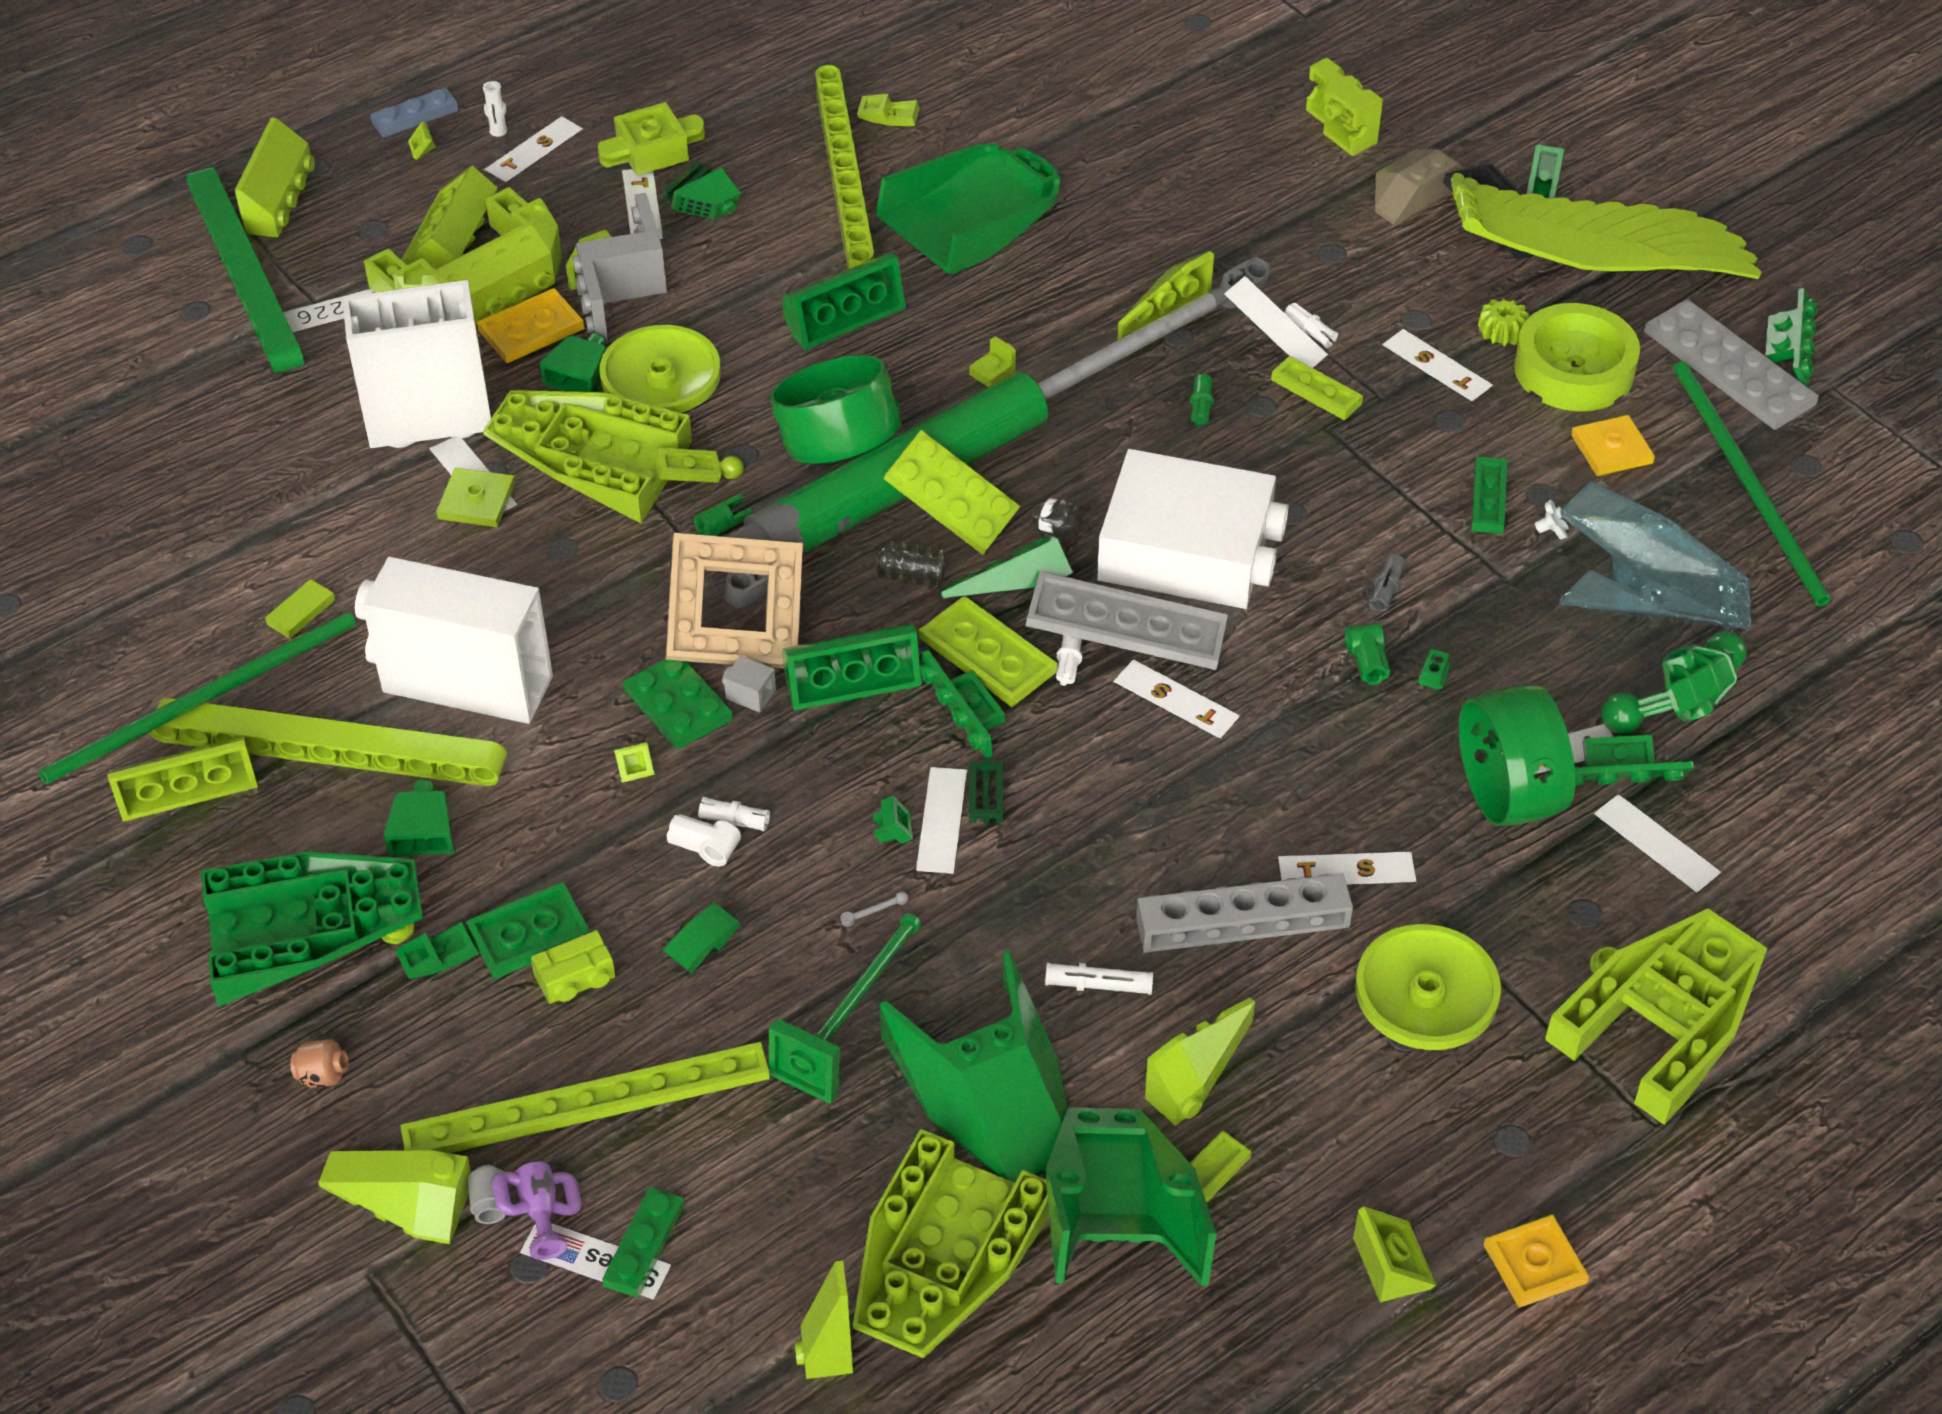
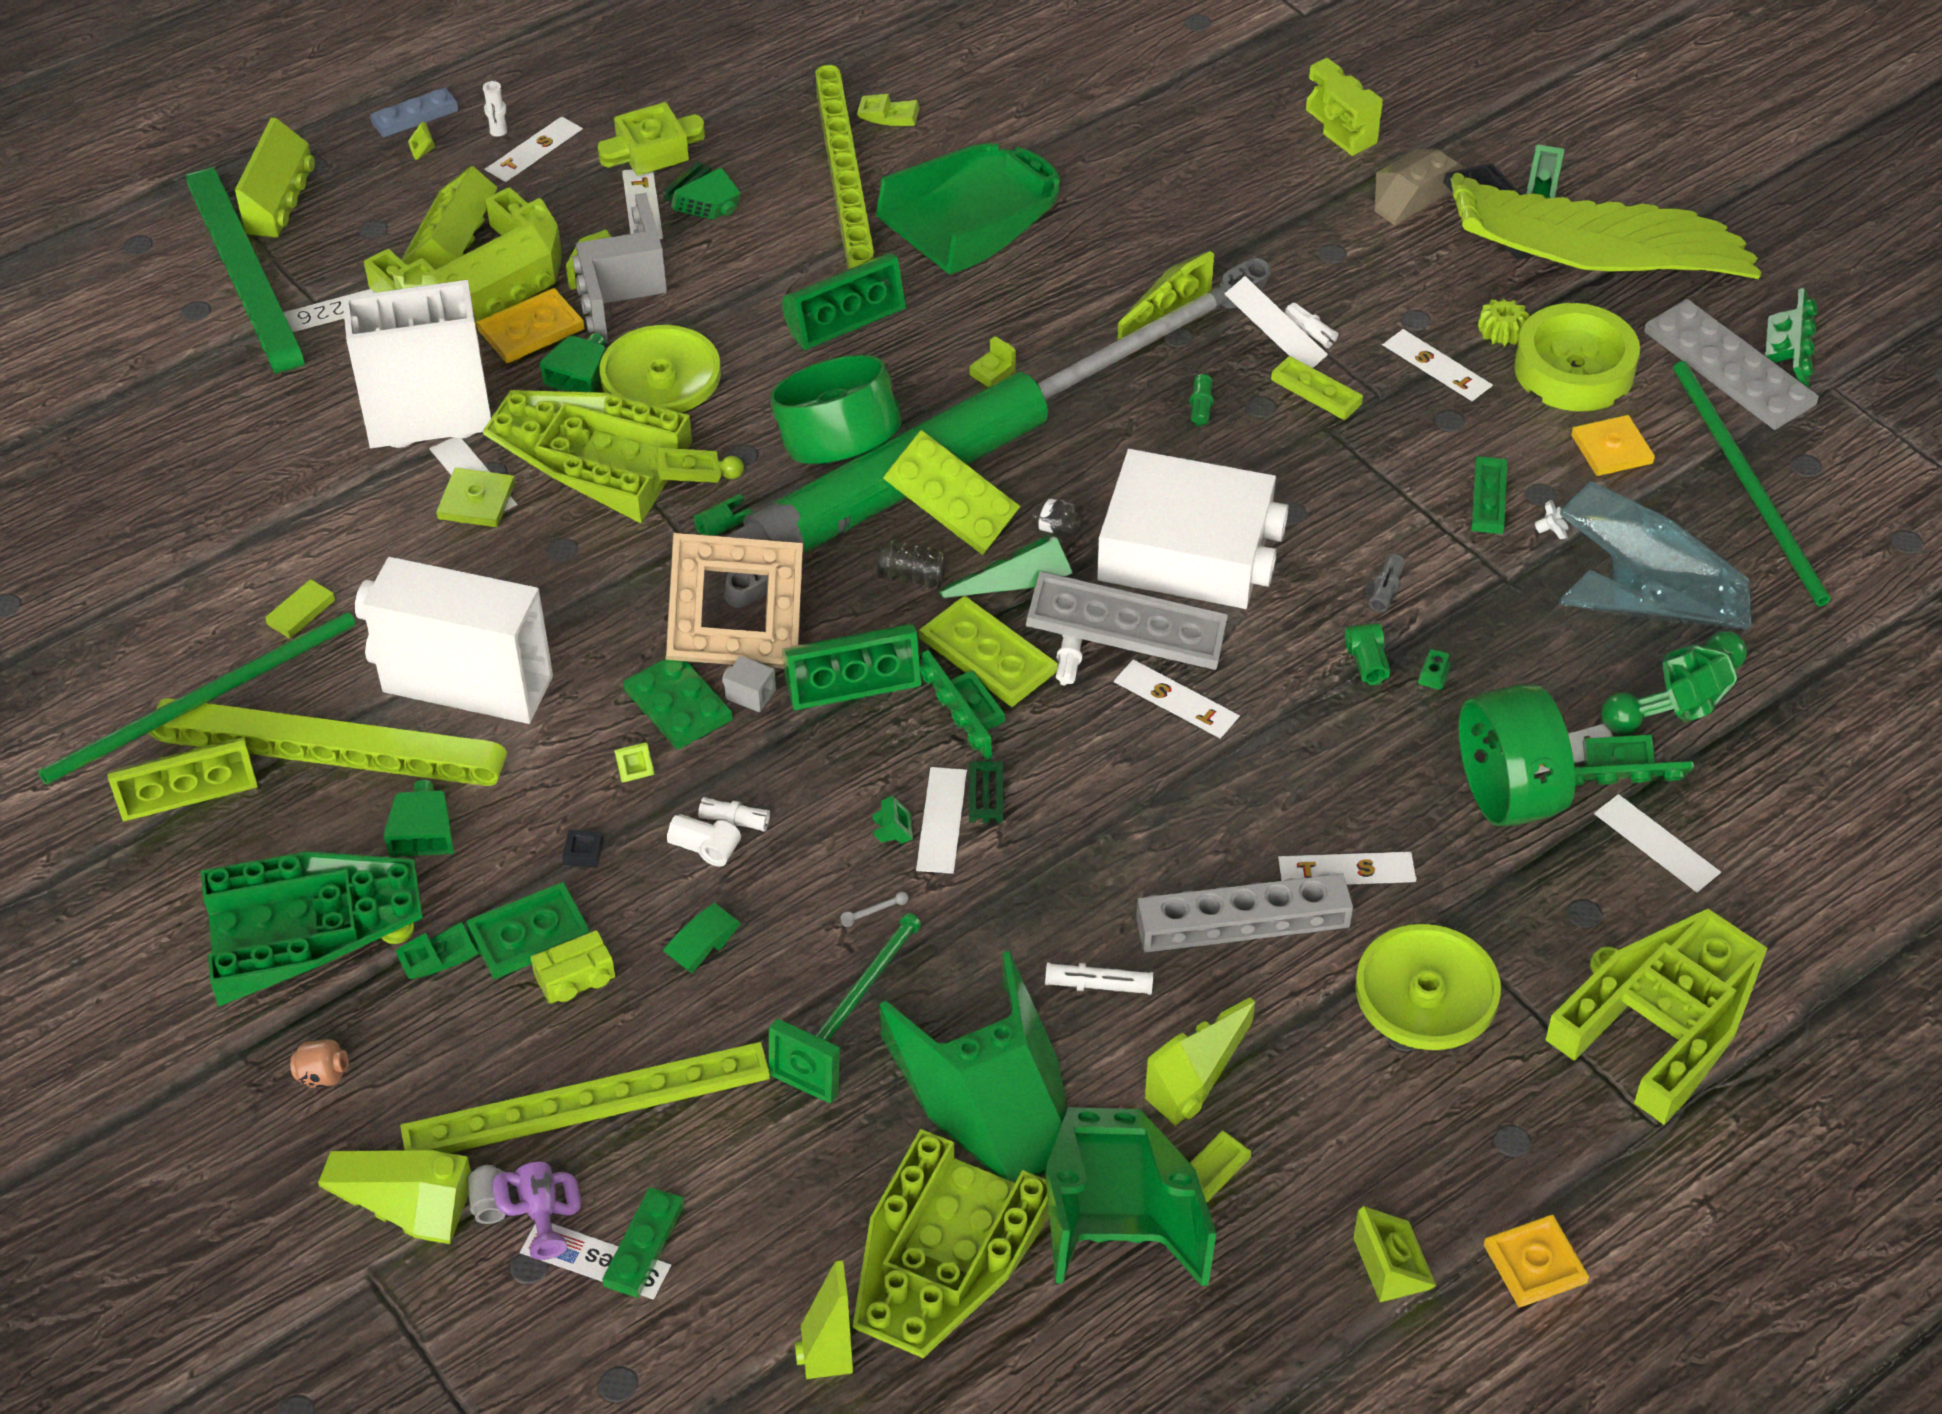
none -> black plate [562,830,604,867]

